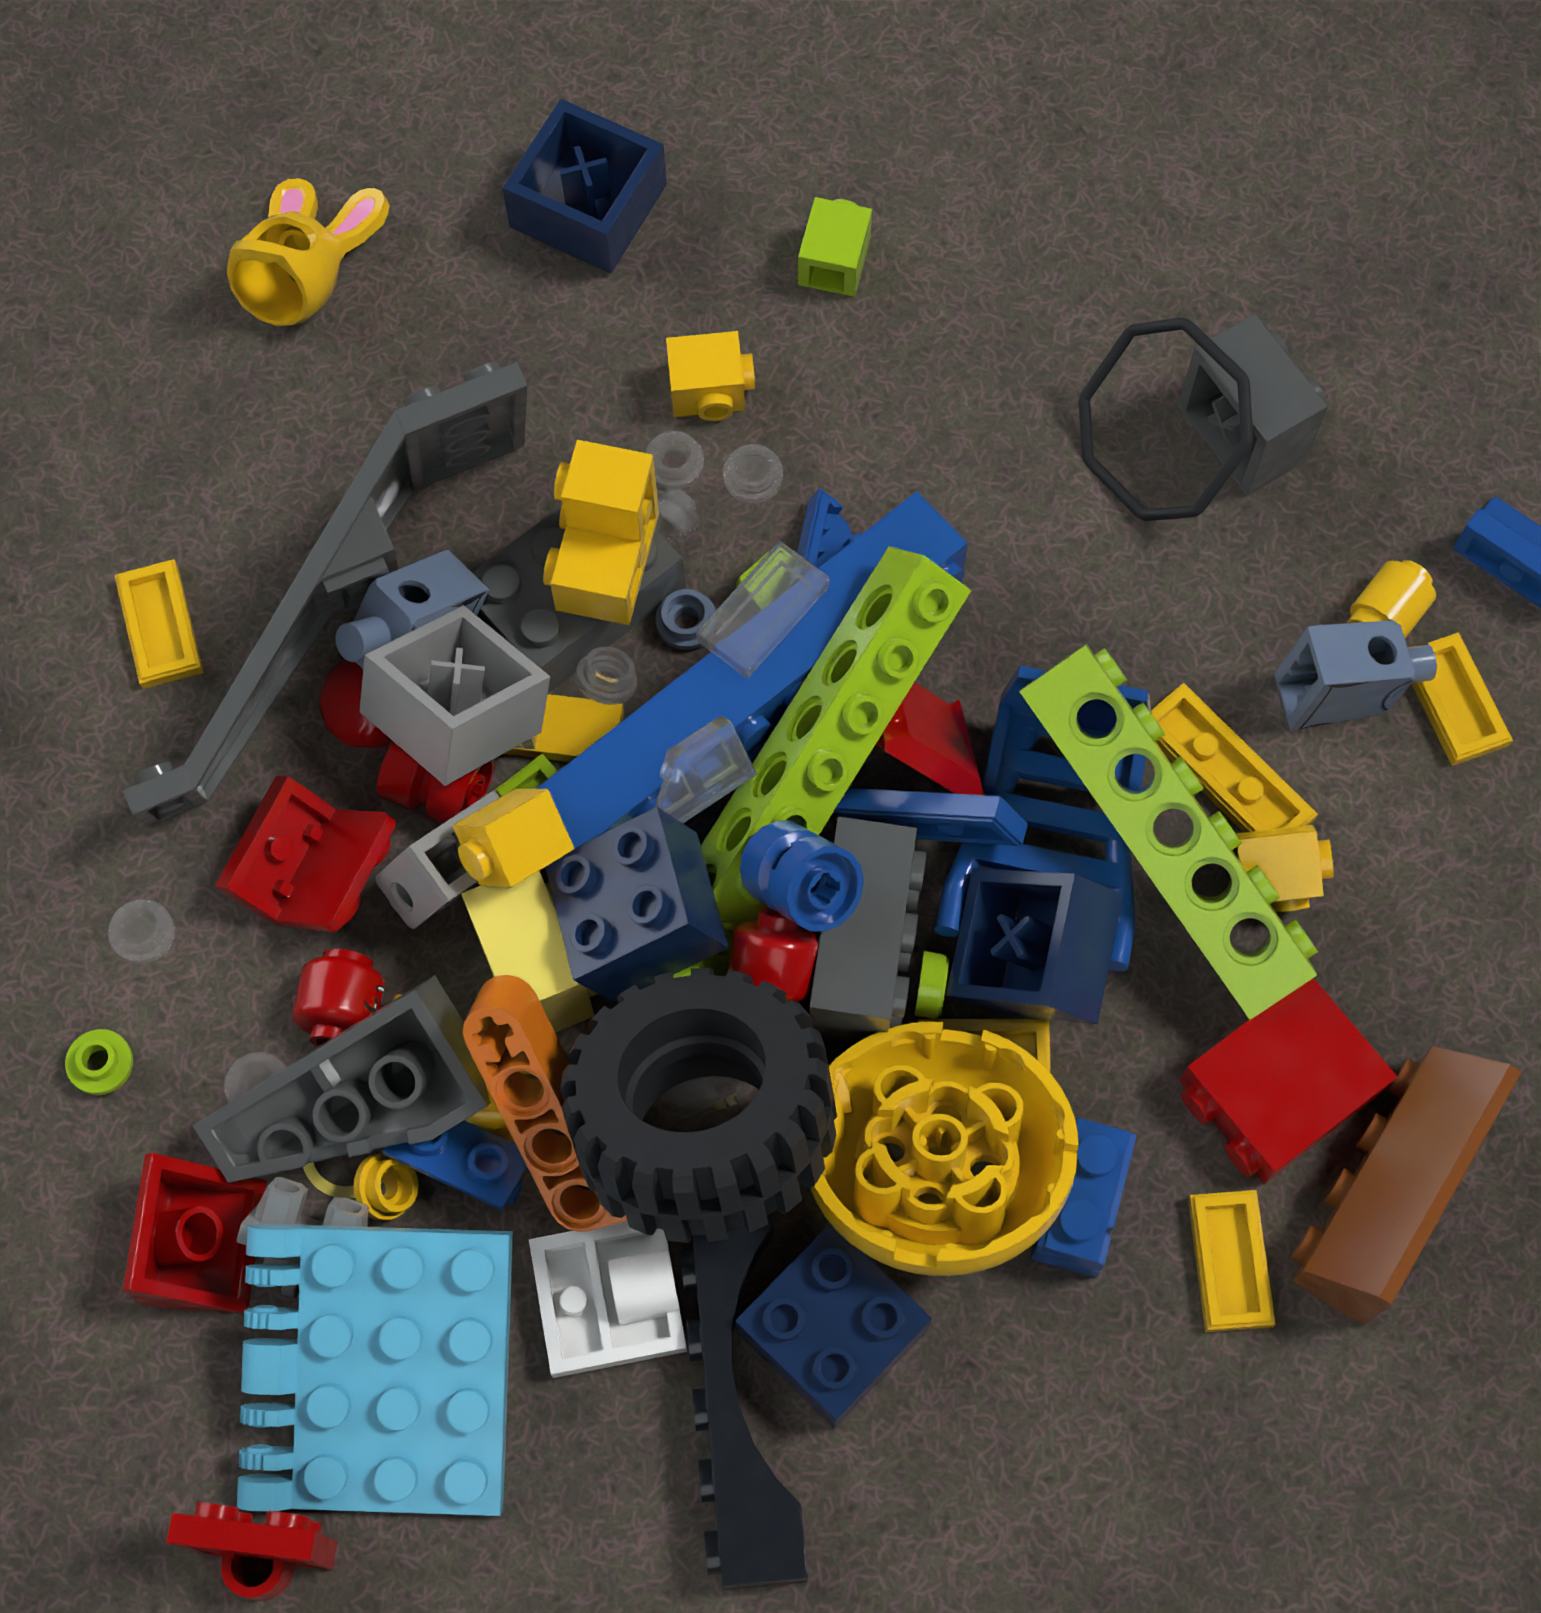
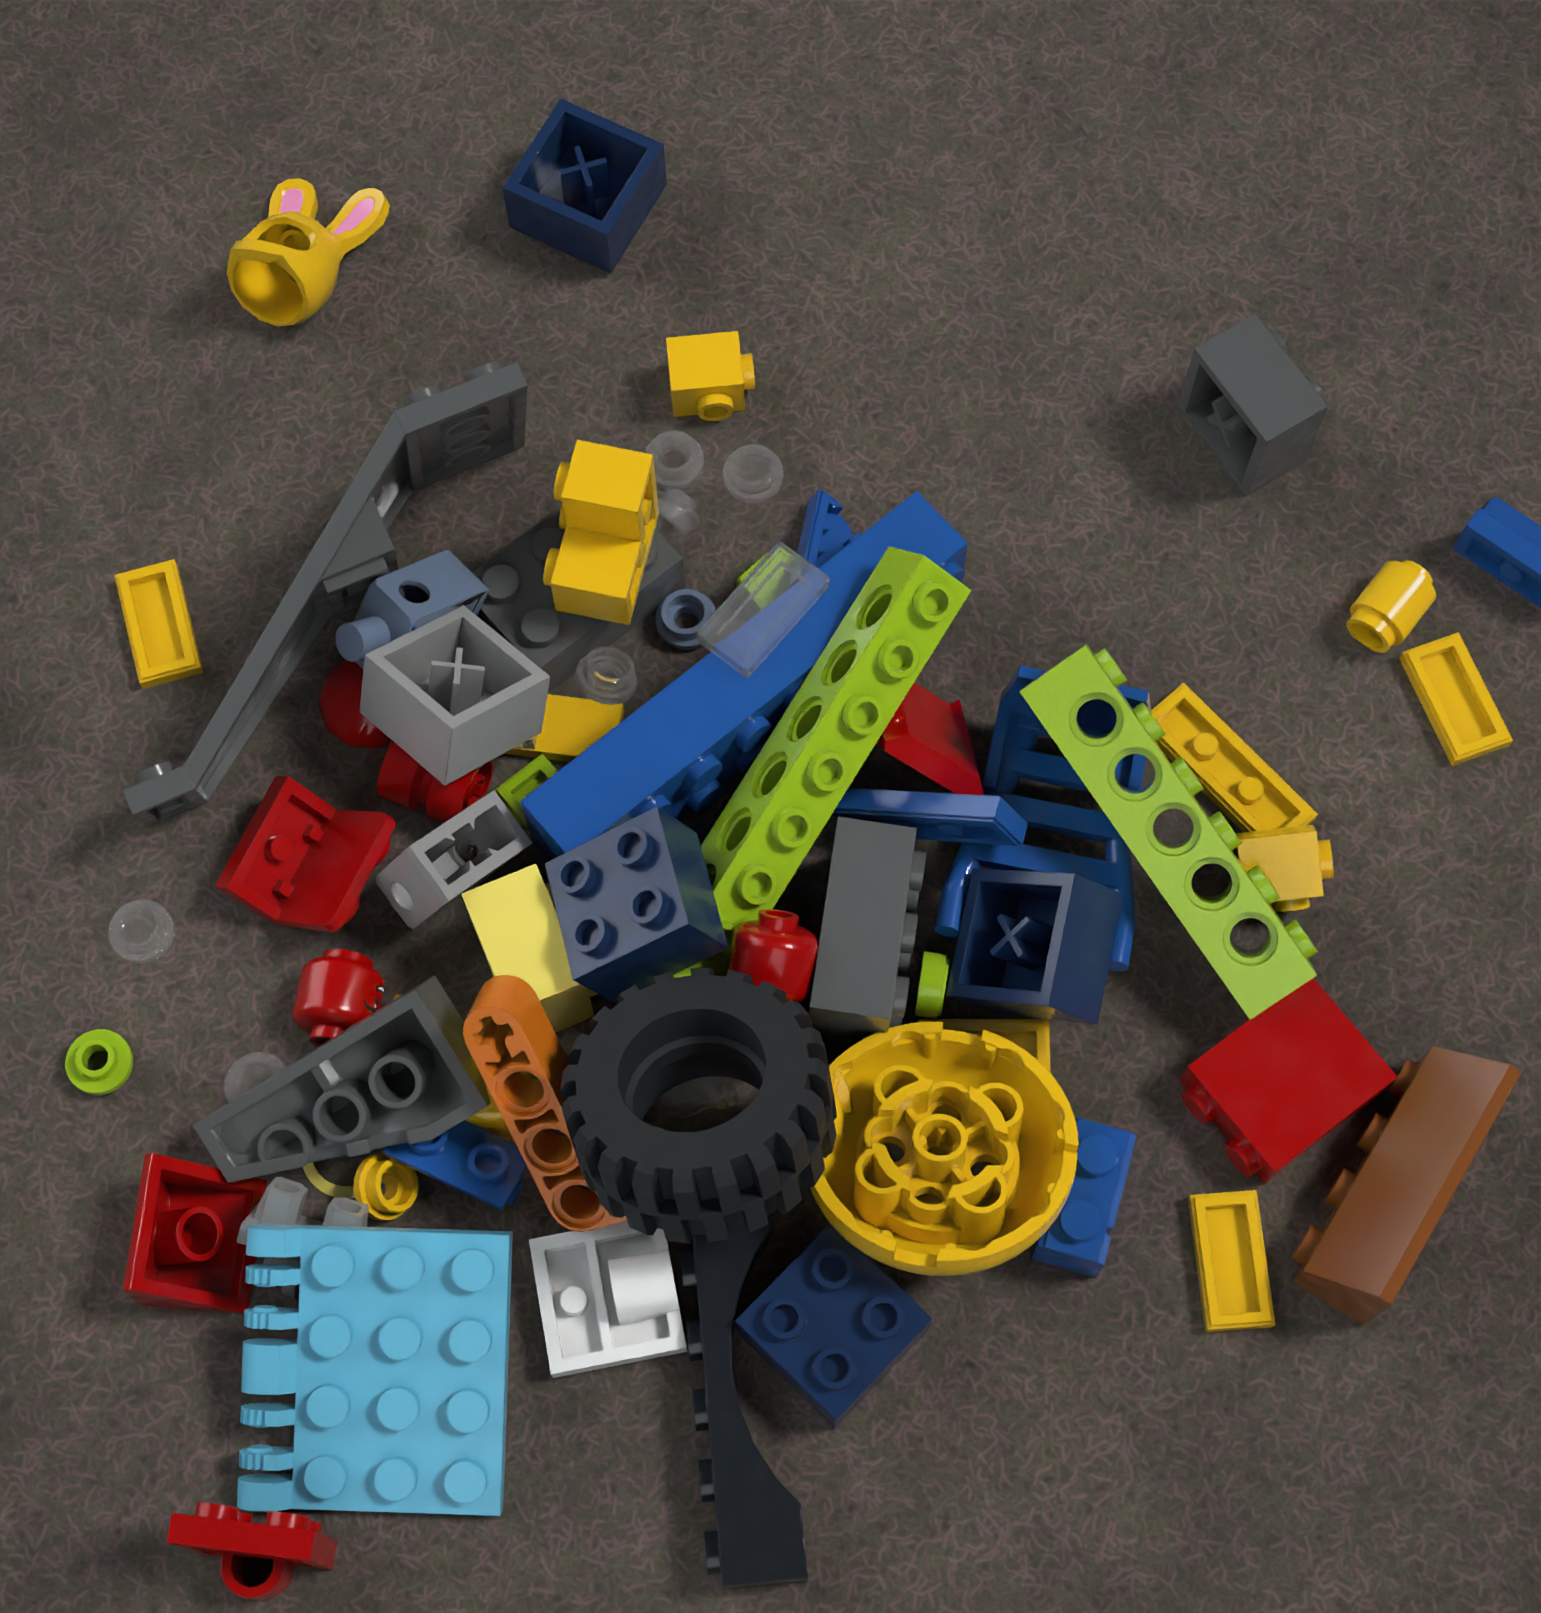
yellow brick [452,789,575,887] -> none
clear tile [655,715,757,823] -> none
blue wheel [740,821,864,931] -> none
lime brick [798,197,872,297] -> none
black piece [1078,317,1253,521] -> none
sand blue torso [1274,620,1437,731] -> none

